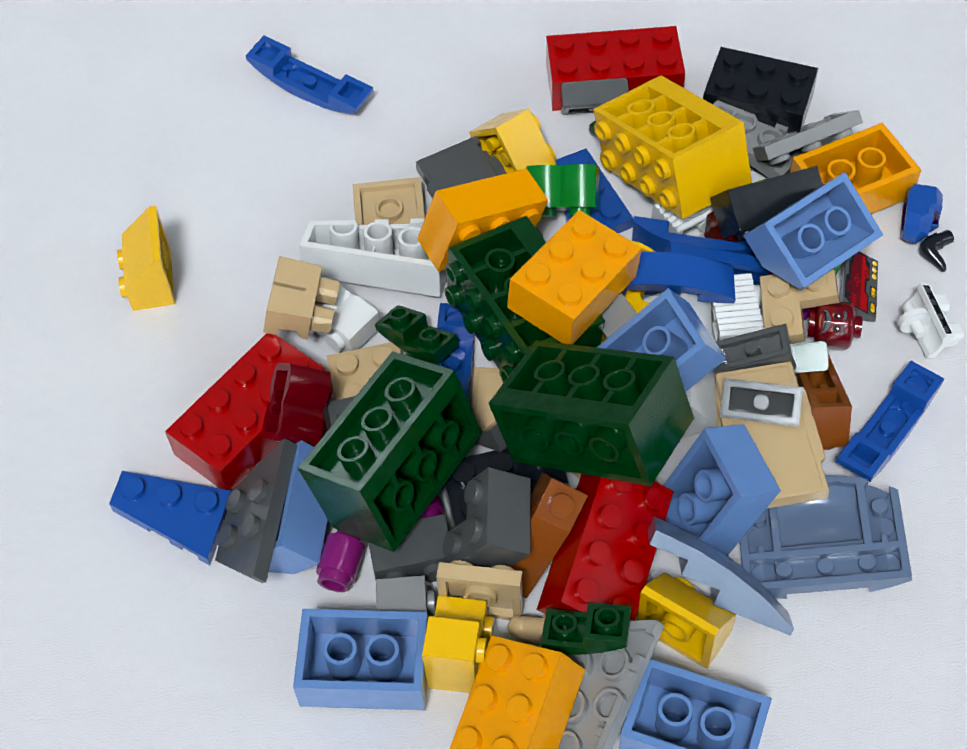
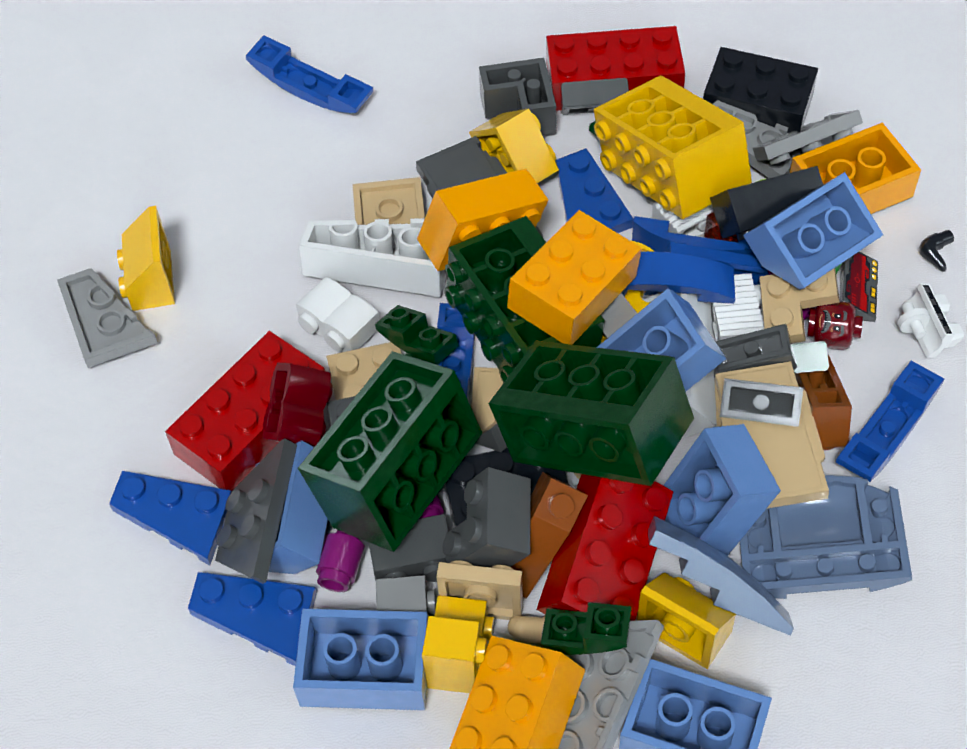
tan hips [263,256,340,340] -> none
green brick [526,164,600,218] -> none
blue rock [900,184,943,243] -> none
none -> light grey wing [57,268,158,368]
none -> blue wing [188,572,317,666]
none -> dark grey brick [479,57,556,135]

